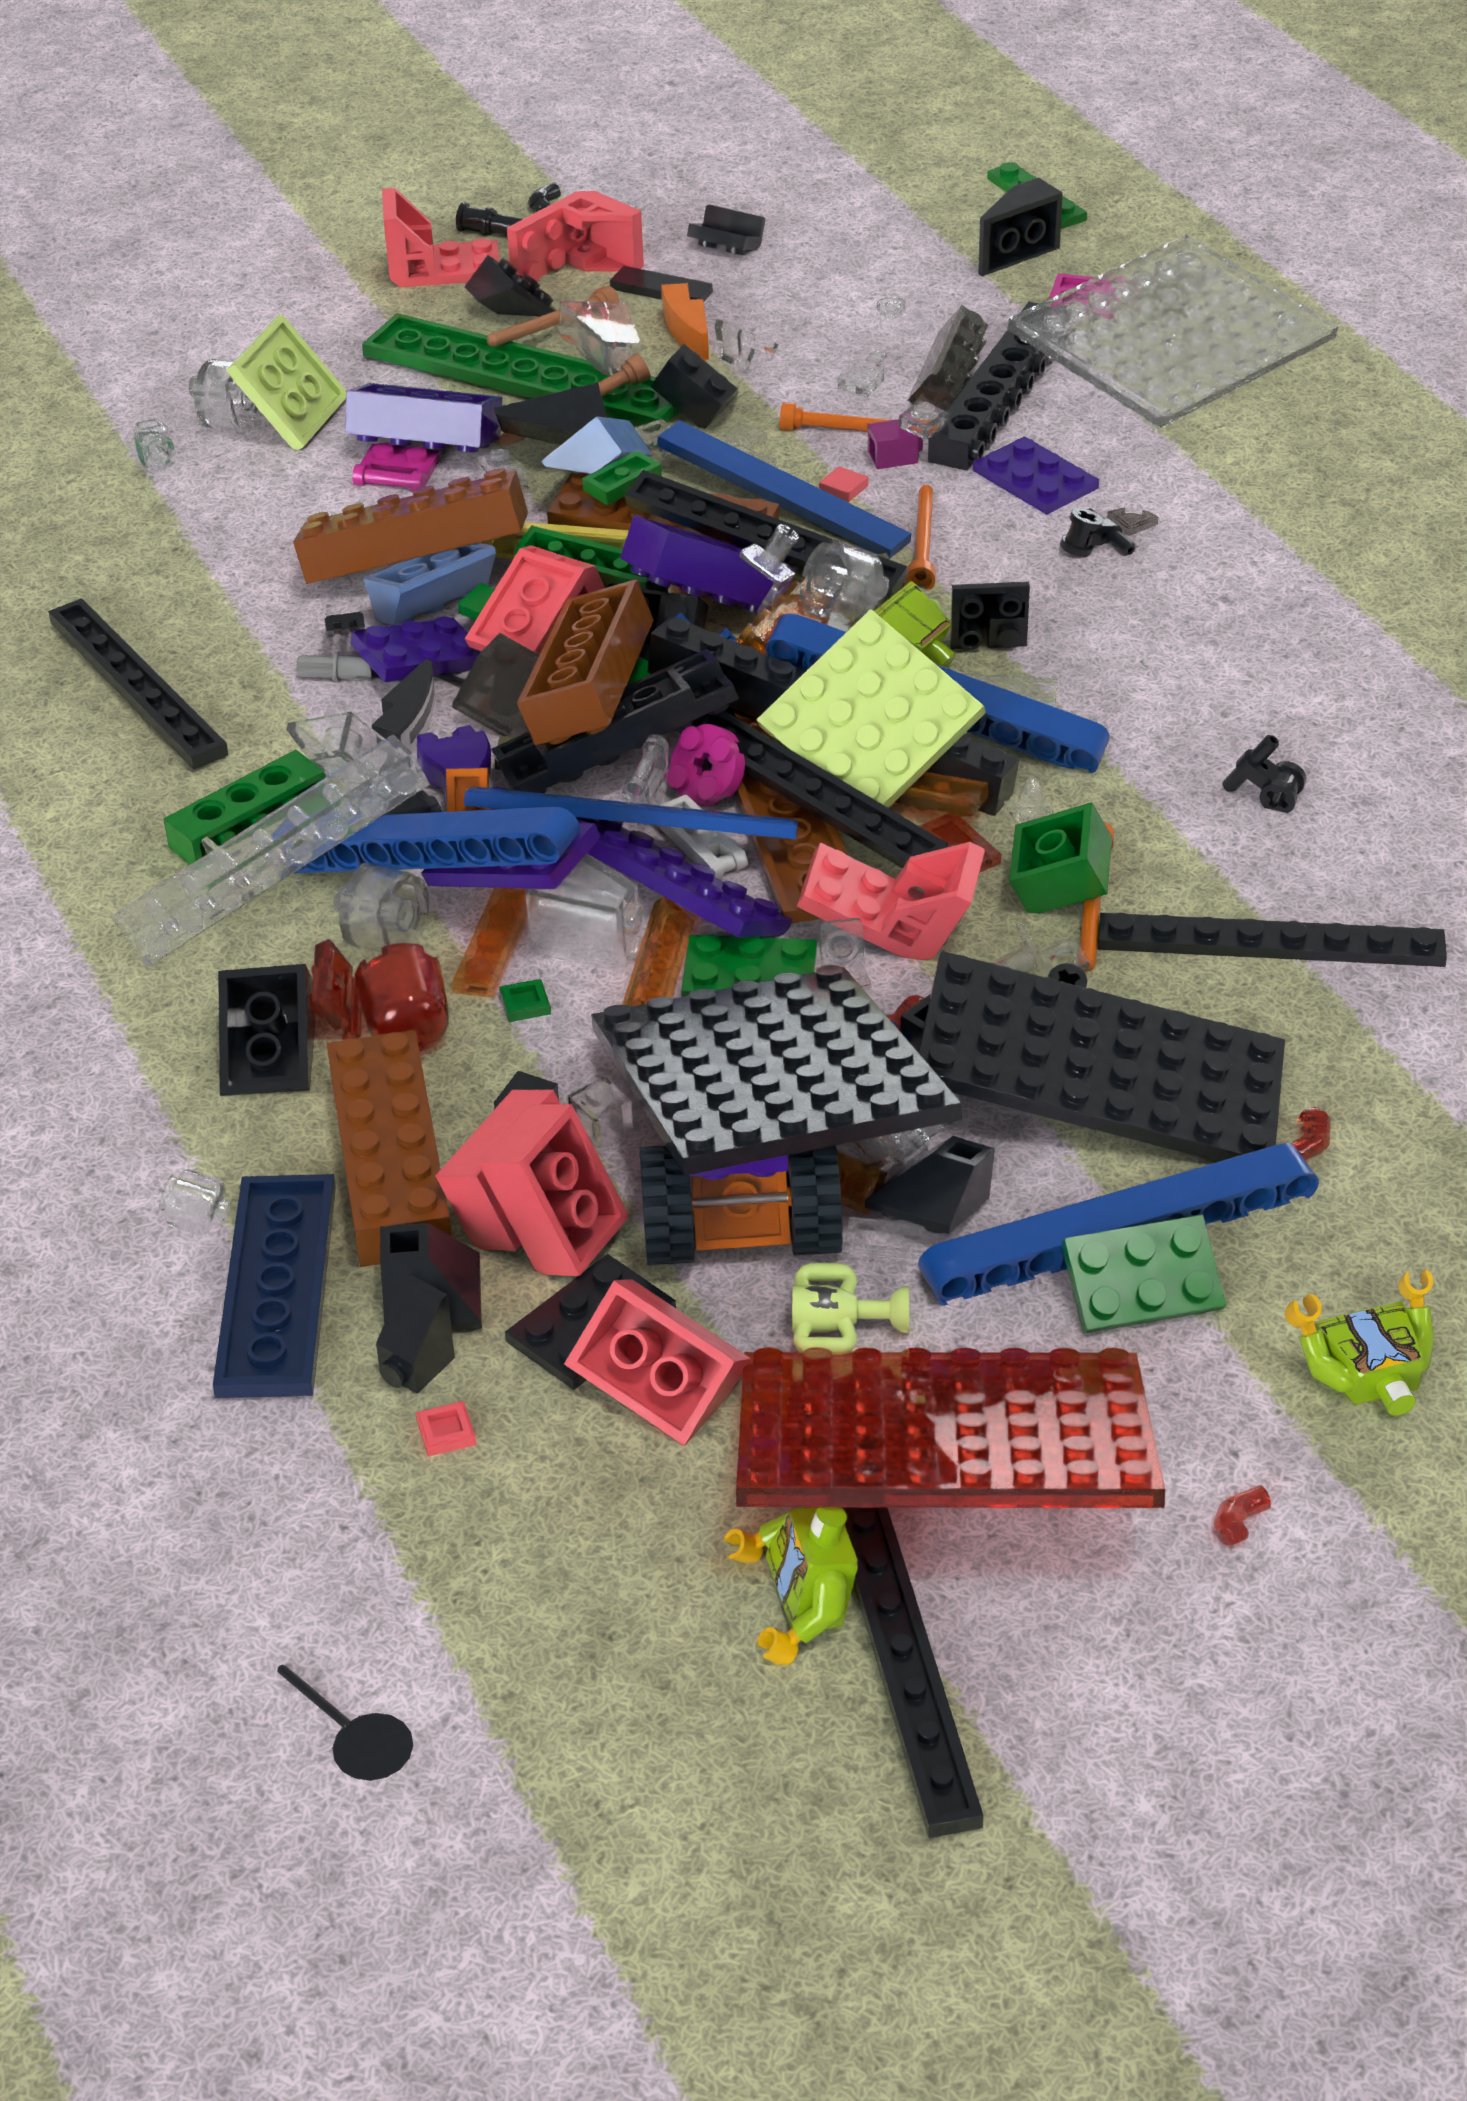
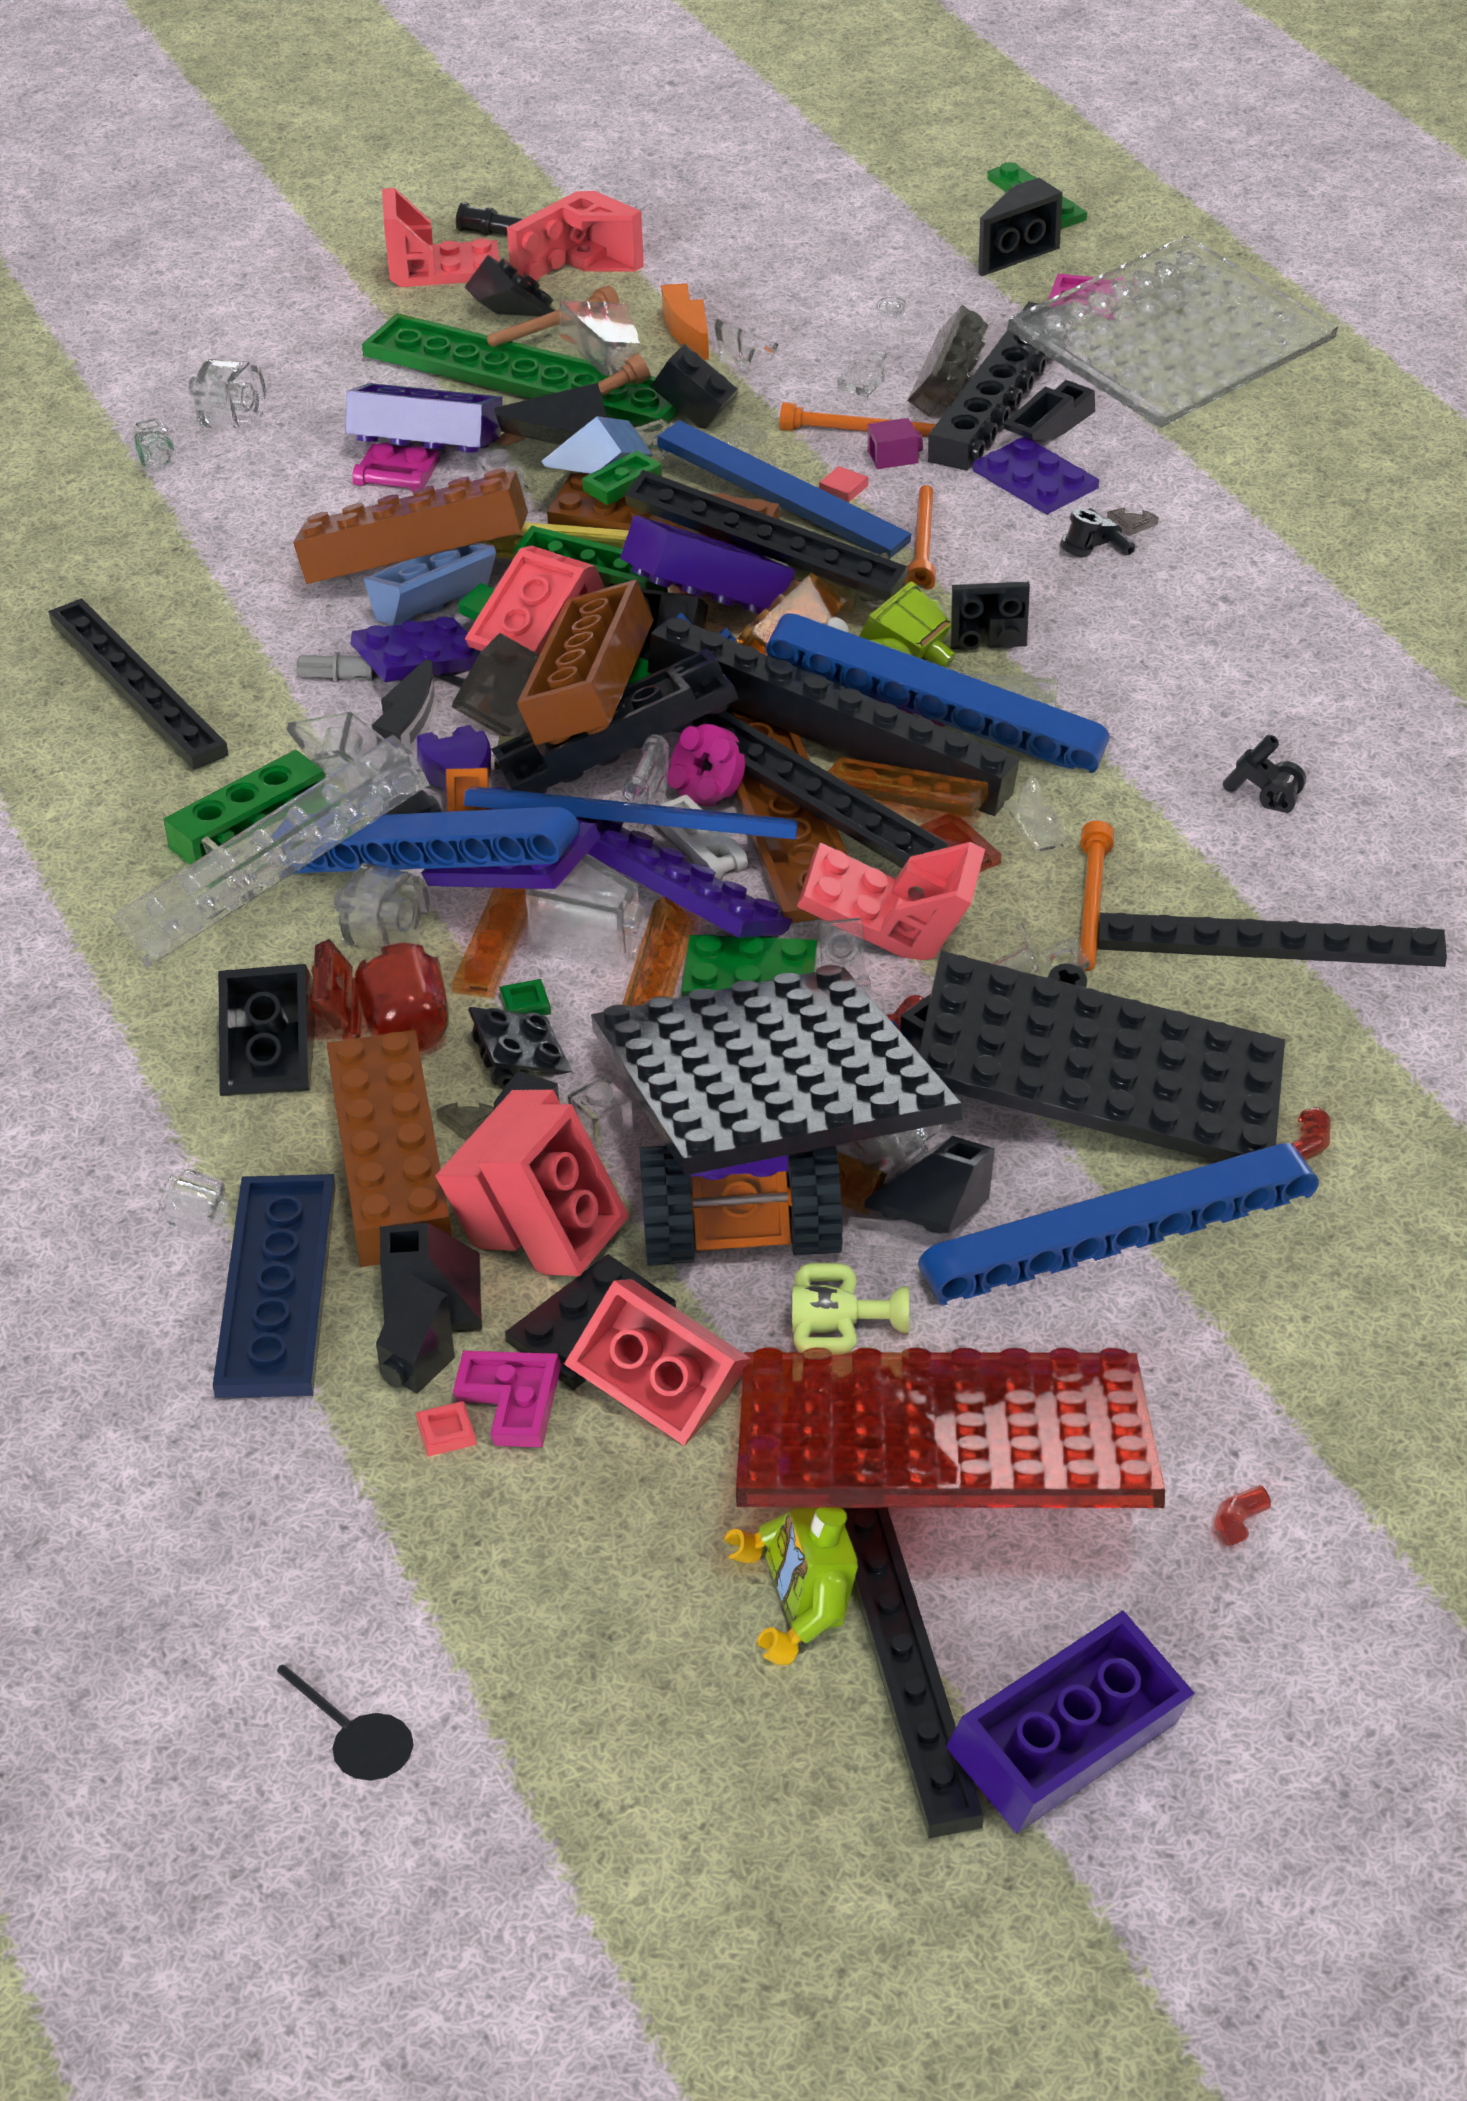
yellowish green plate [226,313,346,450] -> none
black tile [325,612,365,638] -> none
black arm [528,183,561,212] -> none
black tile [610,266,713,302] -> none
black bracket [687,205,765,255] -> none
clear bracket [739,524,799,616] -> none
yellowish green plate [756,609,986,808] -> none
clear brick [800,540,889,627] -> none
clear plate [899,401,949,440] -> none
green brick [1009,802,1112,914] -> none
plate [1061,1215,1227,1334] -> none
torso [1285,1269,1434,1416] -> none
none -> clear smoke tile [436,1103,494,1140]
none -> dark pink plate [453,1350,561,1448]
none -> black hinge [468,1007,572,1089]
none -> dark purple brick [946,1610,1195,1834]
none -> black slope [1003,380,1095,440]

